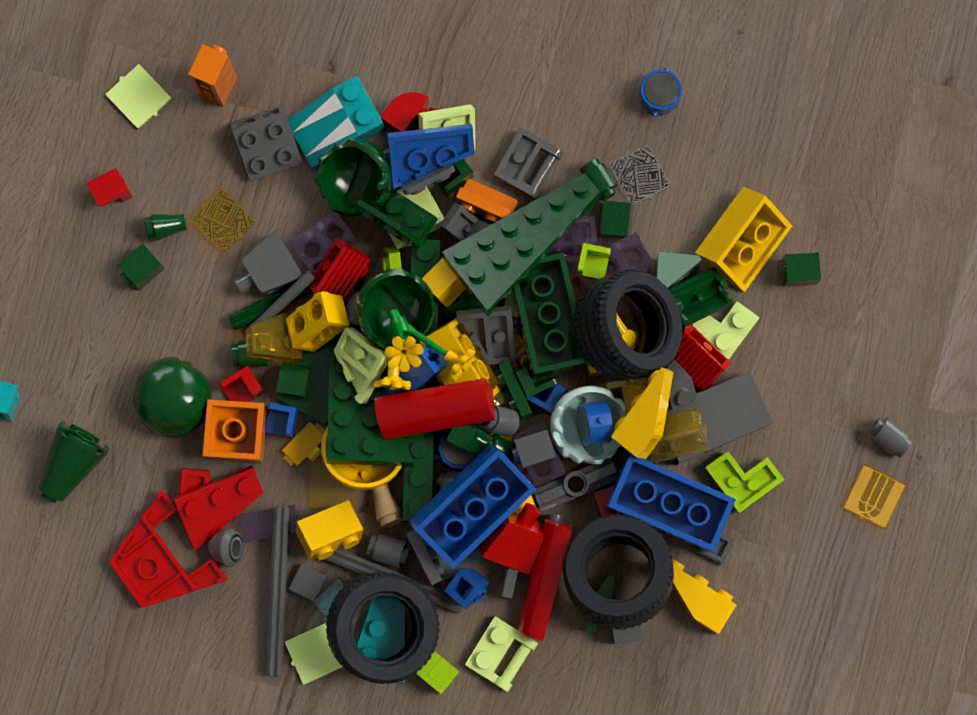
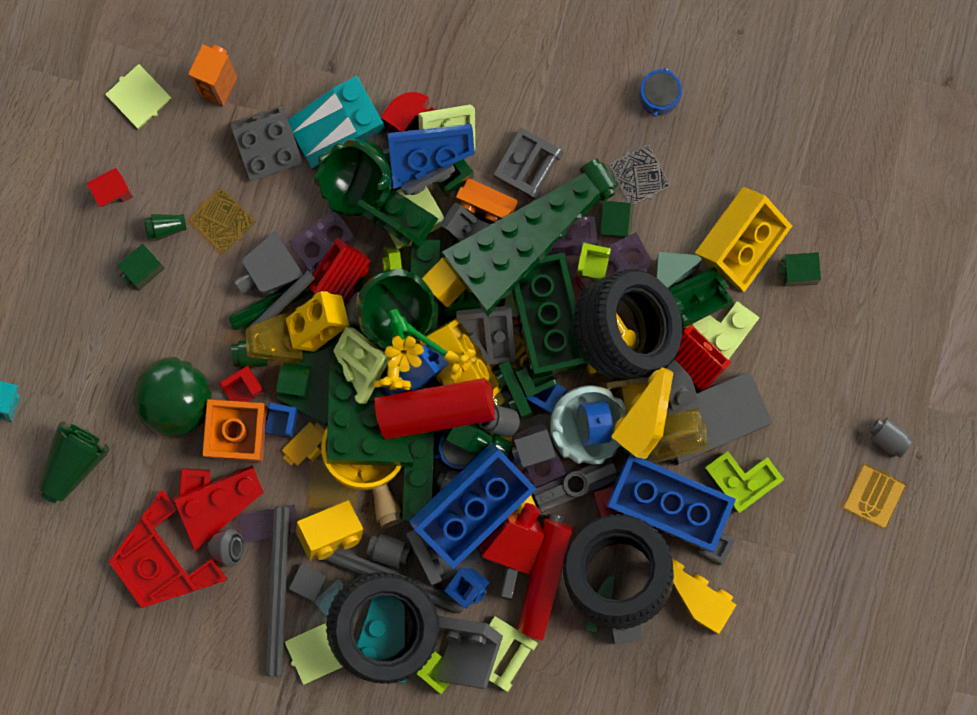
none -> dark grey bracket [437,616,503,689]

